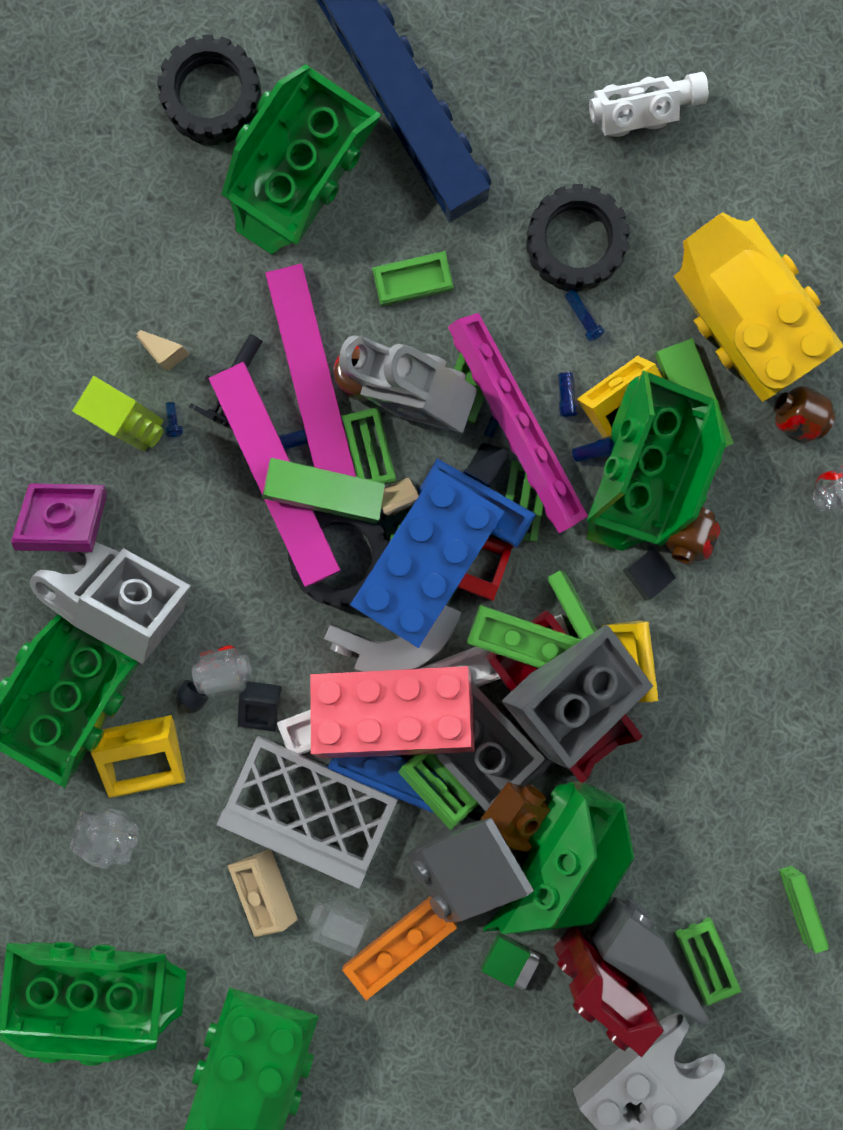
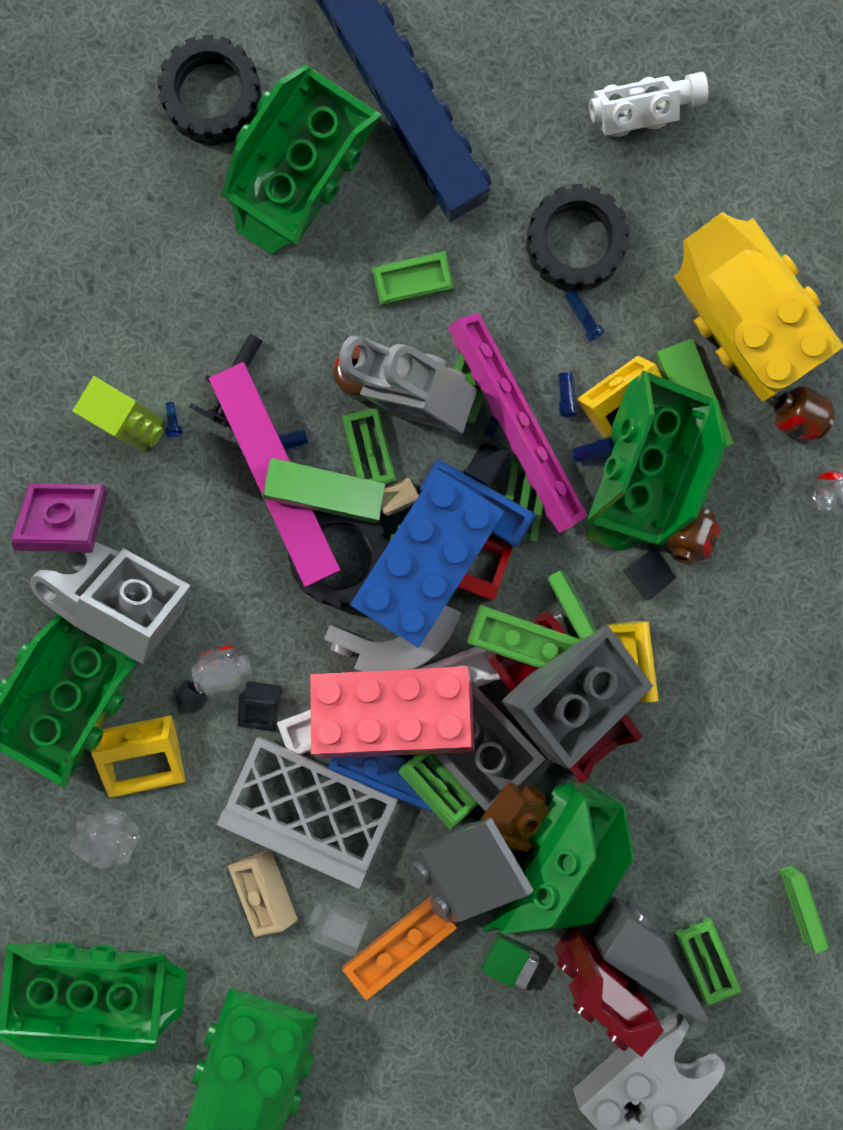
tan slope [136,330,190,371] -> none
dark pink tile [265,263,356,477] -> none

